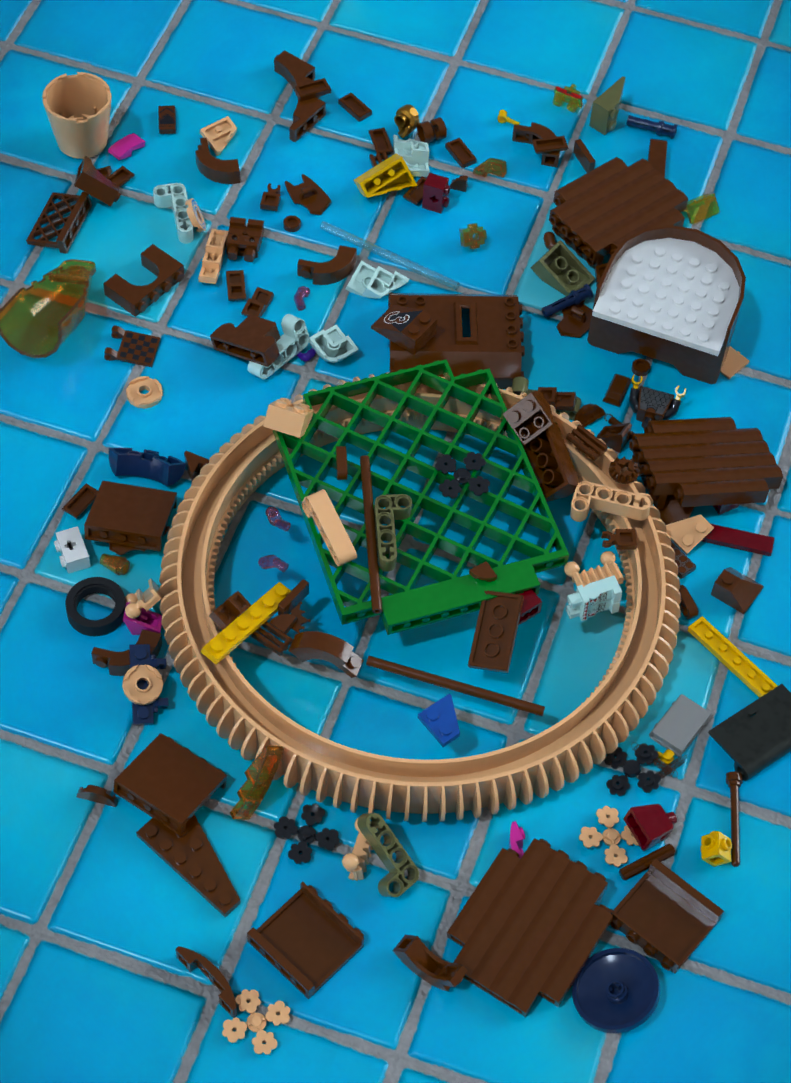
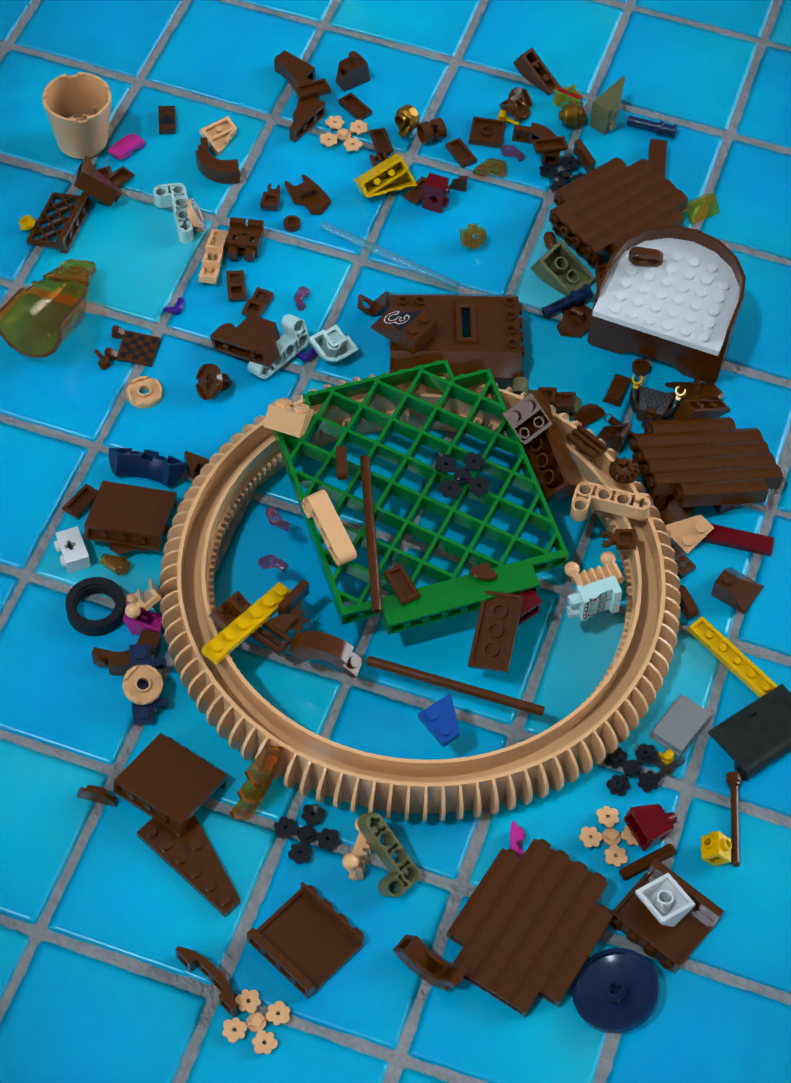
reddish brown arch [103,244,184,317] -> none
reddish brown arch [297,245,357,285] -> none
light aqua slope [345,260,409,298] -> none
olive beam [374,494,412,572] -> none
light aqua slope [393,135,430,177] -> none
light nougat piece [720,346,750,379] -> none
none -> yellow plate [19,215,36,231]
none -> reddish brown hand [94,349,111,370]
none -> dark purple animal [163,297,184,315]
none -> reddish brown tile [196,363,232,400]
none -> light nougat plant [320,116,368,152]
none -> torso [336,51,370,92]
none -> reddish brown bracket [357,291,389,317]
none -> reddish brown tile [383,564,420,606]
none -> reddish brown tile [468,117,506,149]
none -> reddish brown tile [500,87,532,121]
none -> arm [501,145,525,162]
none -> reddish brown slope [513,48,561,96]
none -> black plant [539,156,585,191]
none -> pearl gold head [558,102,586,128]
none -> reddish brown beam [629,247,663,267]
none -> white slope [635,873,695,927]
none -> reddish brown shield [665,377,724,399]
none -> reddish brown slope [673,398,731,419]

